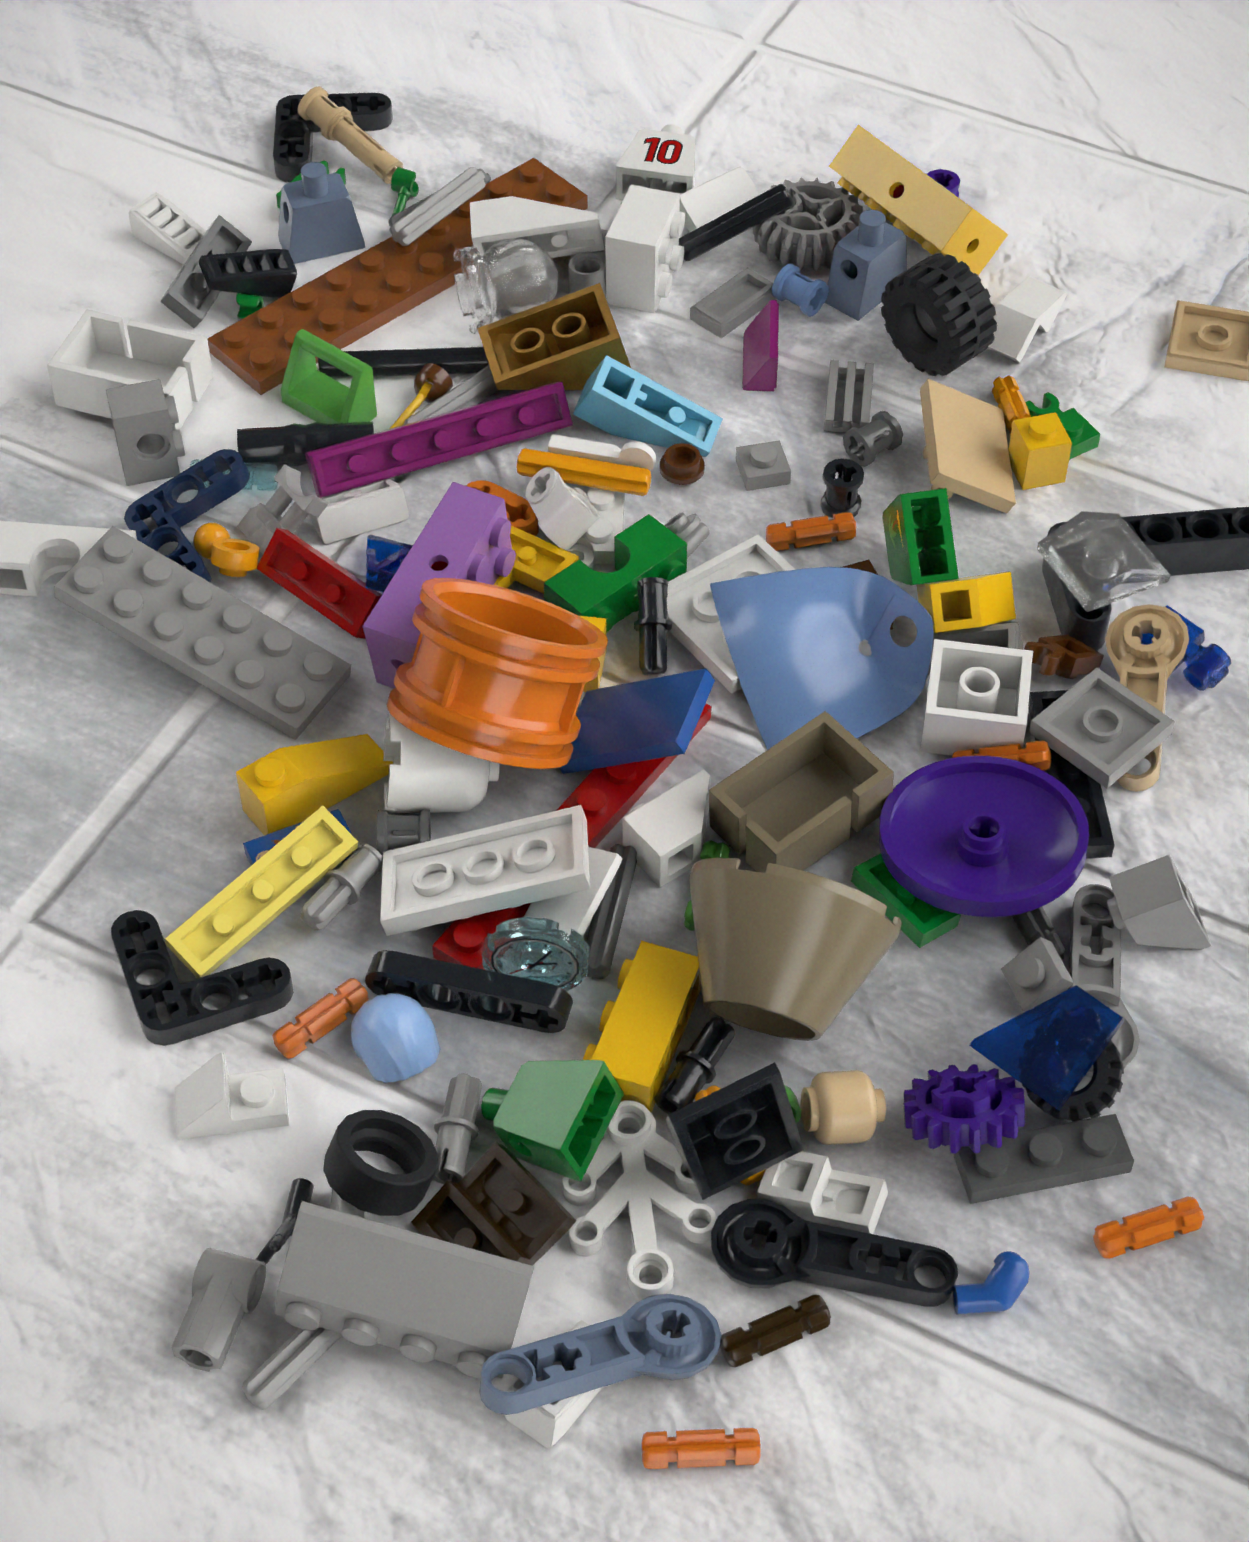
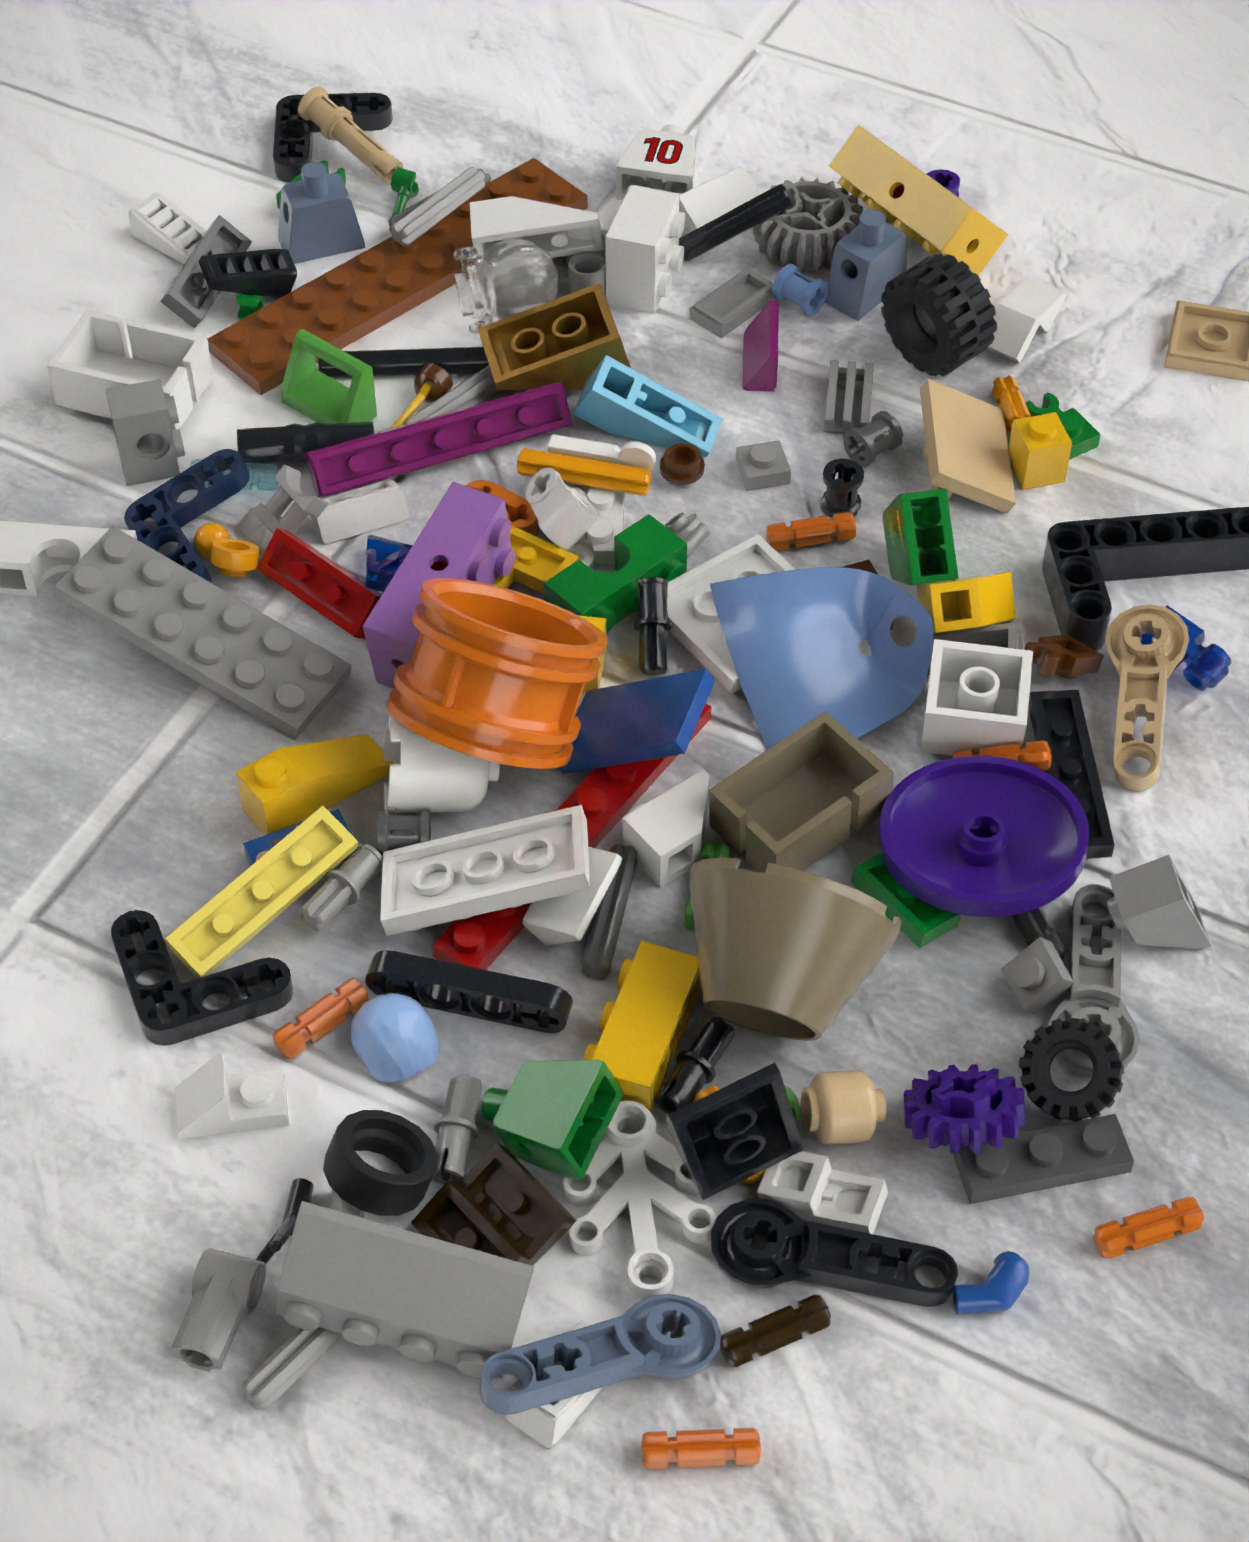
clear light blue tile [482,917,590,991] -> none
clear blue wing [969,985,1125,1111] -> none
light grey plate [1030,667,1175,788] -> none
clear slope [1037,511,1170,612] -> none

